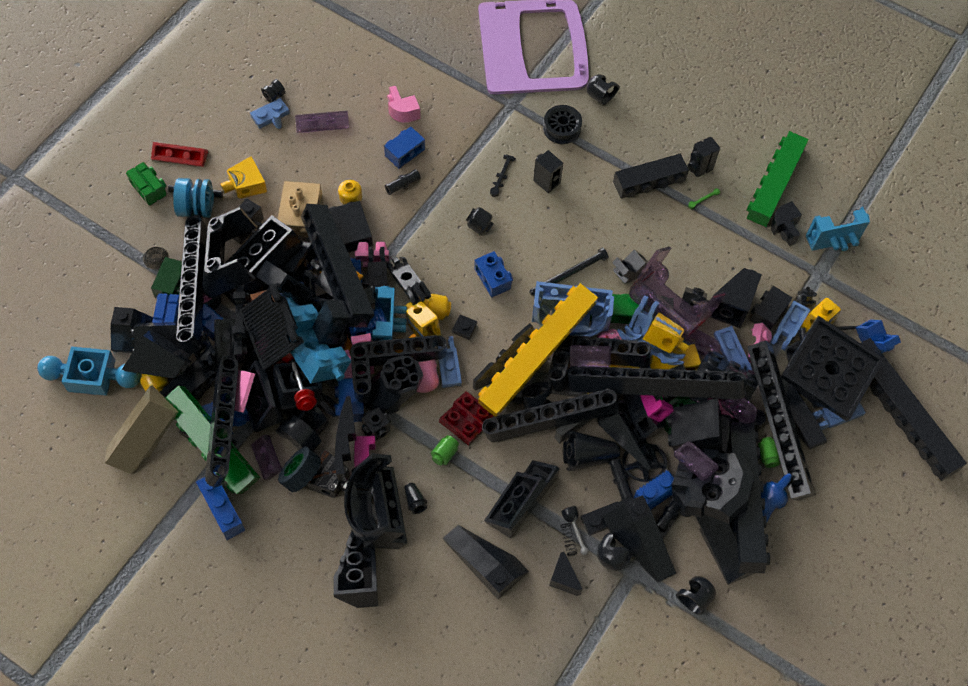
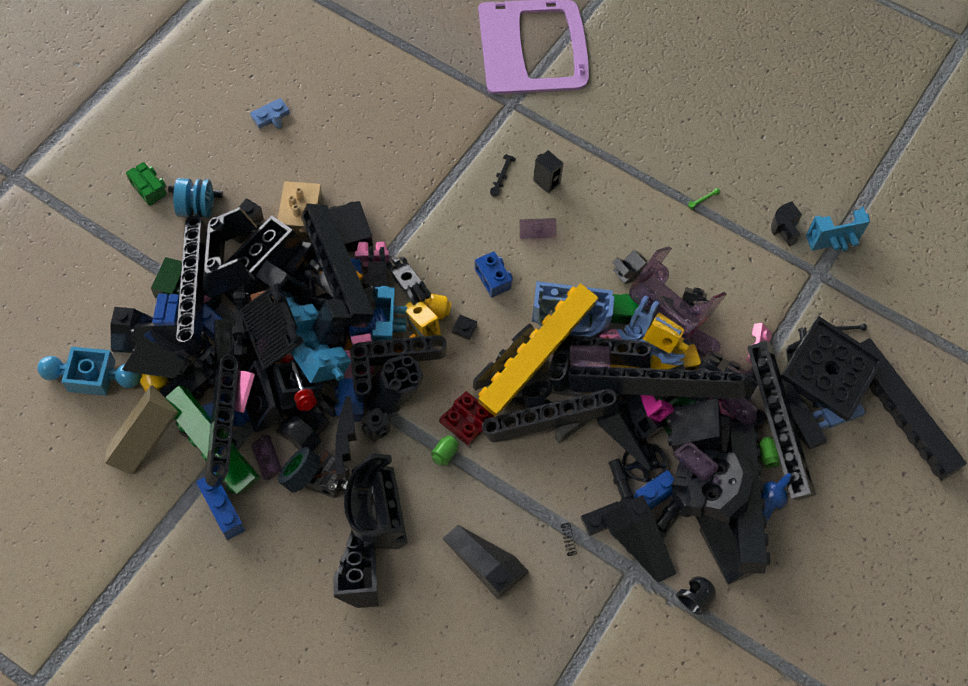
clear smoke cone [143,246,169,271] -> none
red slope [151,142,208,167] -> none
yellow torso [220,156,267,199] -> none
black wheel [261,79,286,103] -> none
clear purple plate [295,111,349,133] -> none
yellow head [338,180,362,205] -> none
dark pink leg [354,436,376,467] -> none
blue brick [384,127,425,169] -> none
black pin [385,169,421,195] -> none
bright pink brick [387,86,420,123] -> none
black cone [404,482,427,514] -> none
bright pink helmet [416,360,439,393] -> none
medium blue hinge [437,336,462,388] -> none
black head [466,207,494,234] -> none
black slope [484,460,560,538] -> none
black bar [529,247,609,296] -> none
black wheel [543,105,582,144] -> none
black slope [549,552,583,596] -> none
hinge [561,506,589,555] -> none
black cone [563,431,620,471] -> none
black helmet [587,74,620,105] -> none
black helmet [597,533,633,571] -> none
black brick [613,153,689,199] -> none
black brick [688,137,720,177] -> none
black slope [705,268,762,329] -> none
medium blue hinge [713,326,753,371] -> none
green brick [746,131,809,227] -> none
black brick [750,286,793,331] -> none
medium blue hinge [771,301,811,351] -> none
black wheel [797,286,817,308] -> none
yellow torso [800,297,841,332] -> none
blue brick [856,320,901,353] -> none
none -> plate [519,218,556,239]

